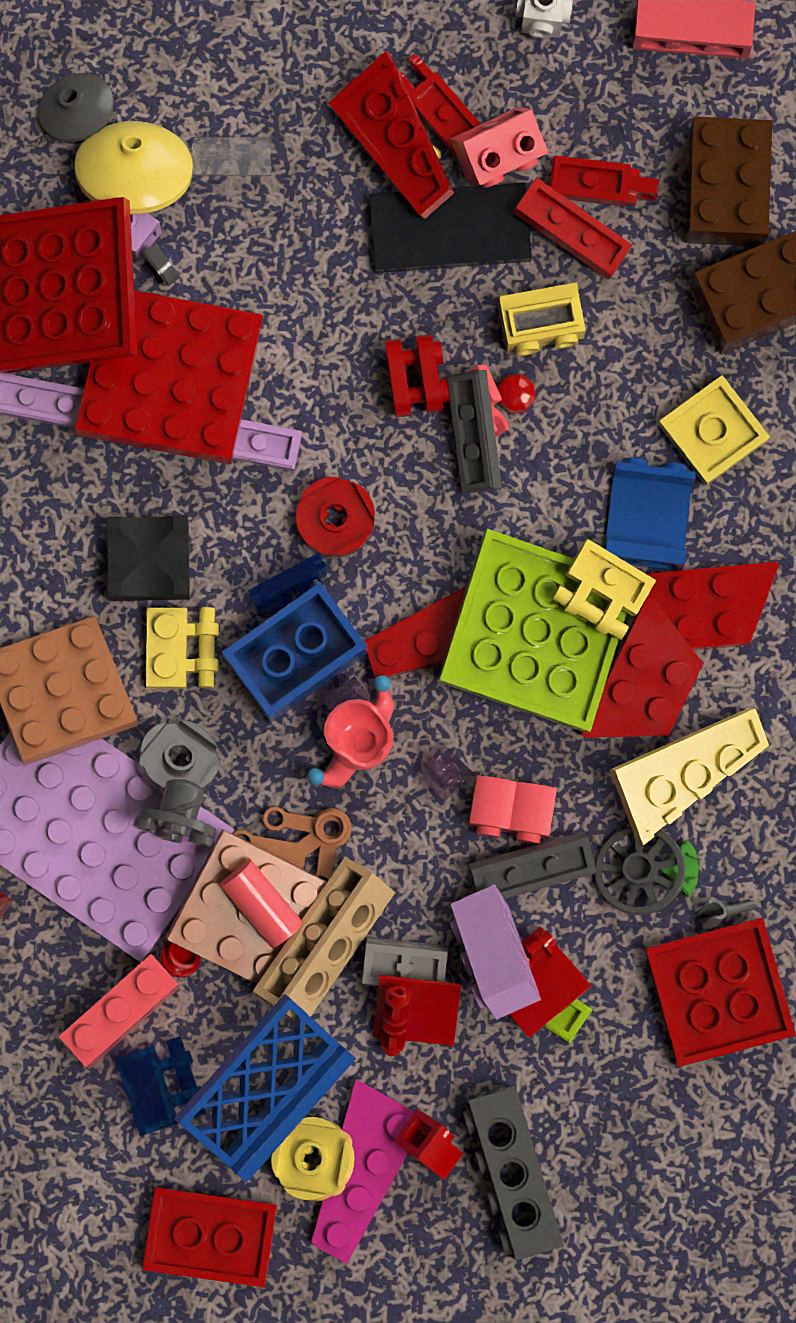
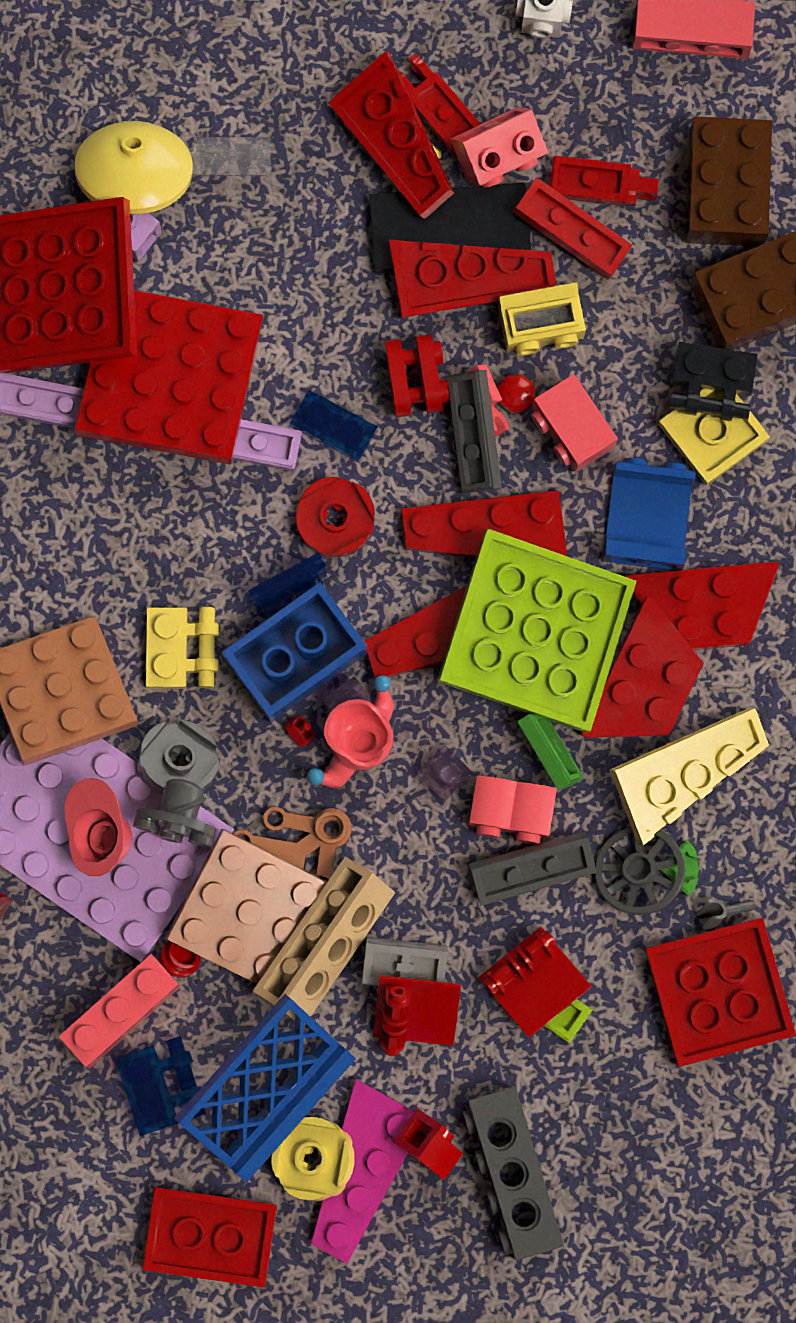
dark grey dish [38,73,114,142] -> none
black brick [107,515,190,601] -> none
dark grey tile [144,243,180,287] -> none
coral brick [218,858,303,948] -> none
lavender brick [450,884,541,1020] -> none
light yellow plate [552,539,656,640] -> none
none -> coral piece [64,778,132,876]
none -> red rock [285,715,315,747]
none -> clear blue plate [290,390,378,463]
none -> red wing [389,240,557,318]
none -> red wing [401,490,568,557]
none -> bright green tile [518,713,583,791]
none -> coral brick [531,374,618,473]
none -> black plate [669,342,758,421]

